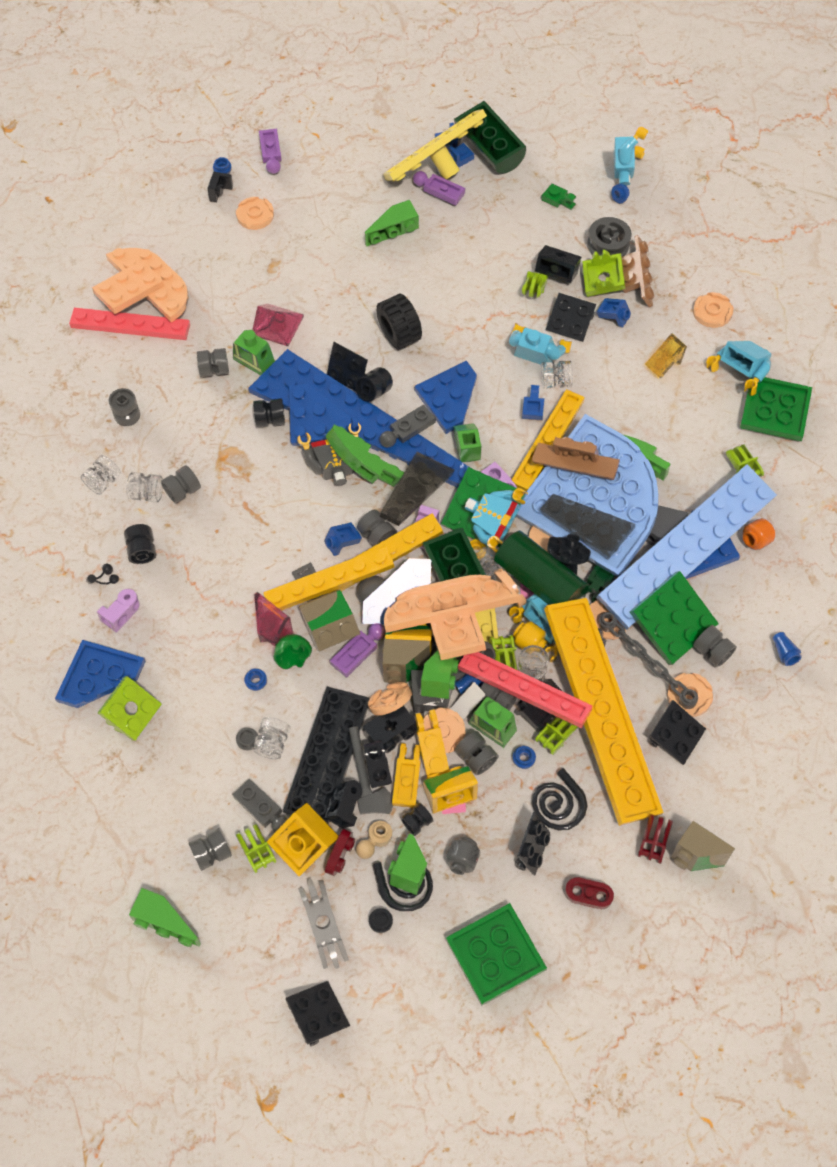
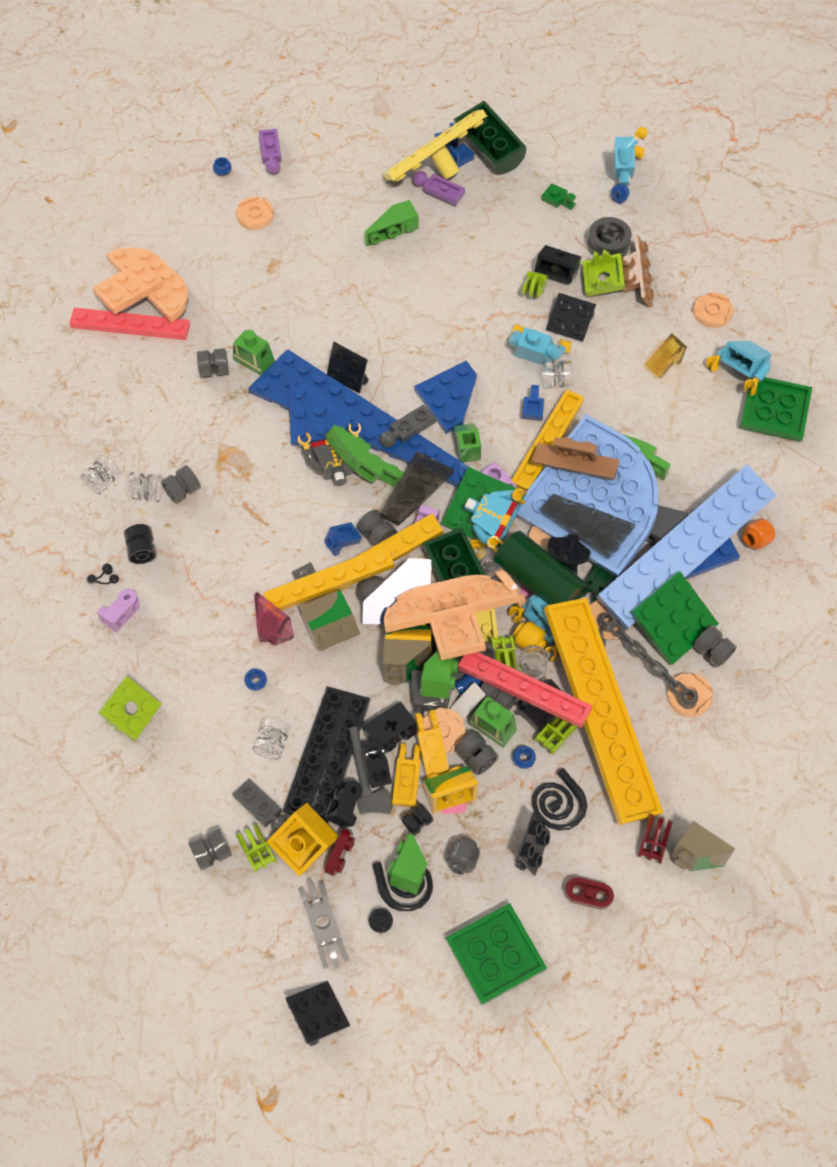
blue plate [55,640,146,708] -> none
dark grey wheel [108,388,141,426] -> none
bright green slope [129,888,201,947] -> none
black bracket [207,171,233,203] -> none
dark grey plate [236,728,259,751] -> none
clear pink slope [252,303,304,346] -> none
black wheel [253,398,285,428] -> none
green hair [273,634,312,670] -> none
medium lavender plate [330,623,386,678] -> none
black wheel [355,367,393,402] -> none
tan plate [356,821,392,859] -> none
light nougat tile [368,682,412,715] -> none
black tyre [376,293,422,350] -> none
blue bracket [597,298,631,327] -> none
black hinge [649,700,706,765] -> none
lime arm [726,444,764,477] -> none
blue cone [772,632,802,666] -> none

